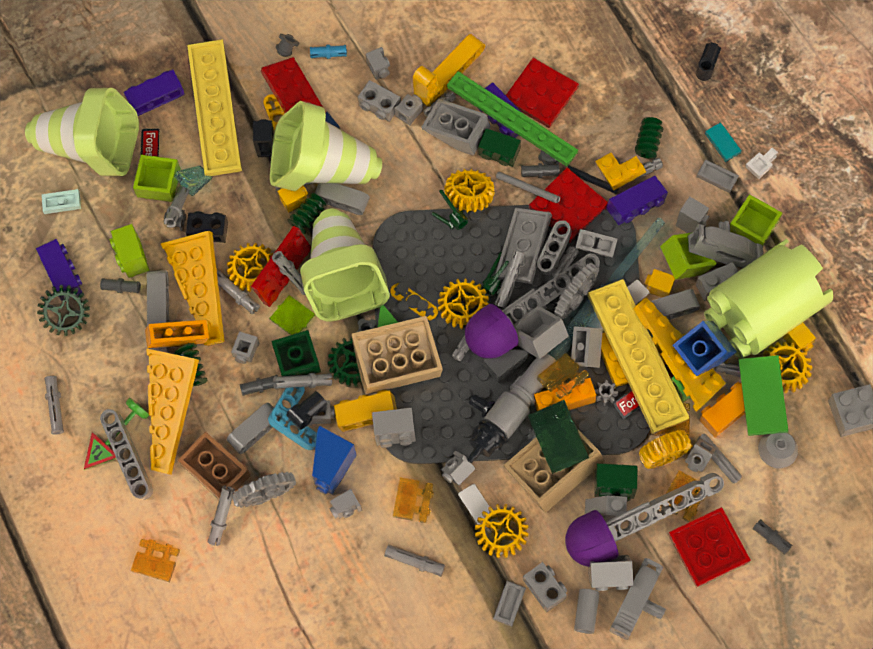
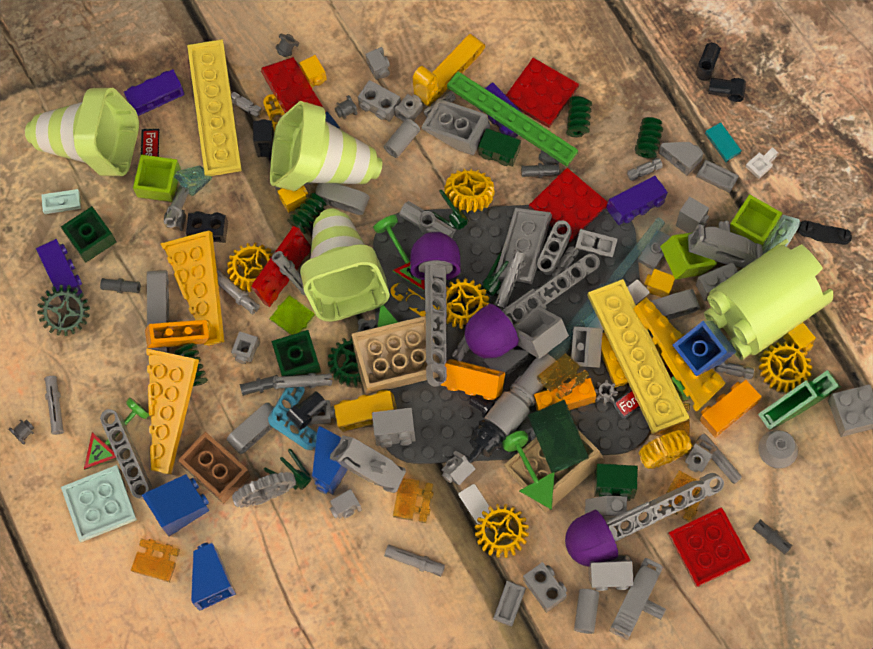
lime piece [109,224,150,278] -> none
light grey pin [207,486,235,546] -> none
dark azure pin [310,44,347,59] -> none
light grey piece [496,172,560,203] -> none
light grey gear [554,263,599,319] -> none
black piece [567,165,619,195] -> none
yellow plate [595,153,646,191] -> none
bright green tile [739,355,788,436] -> none
none -> dark grey brick [8,419,34,445]
none -> dark green brick [61,206,117,263]
none -> light aqua plate [61,465,137,542]
none -> blue slope [142,474,209,536]
none -> blue slope [191,542,236,611]
none -> light grey axle [231,92,262,117]
none -> dark green plant [263,449,312,490]
none -> yellow brick [299,55,327,87]
none -> light grey piece [330,435,406,493]
none -> dark grey brick [334,95,358,119]
none -> bright green piece [373,214,425,291]
none -> light grey pin [384,118,420,158]
none -> light grey piece [399,201,455,238]
none -> light grey piece [411,232,461,387]
none -> light orange brick [441,359,505,400]
none -> bright green piece [502,431,555,510]
none -> dark green piece [566,96,592,138]
none -> light grey plate [638,229,670,270]
none -> light grey slope [659,142,704,176]
none -> black piece [708,77,746,102]
none -> green slope [758,370,841,430]
none -> light aqua plate [762,215,801,254]
none -> black piece [797,220,852,245]

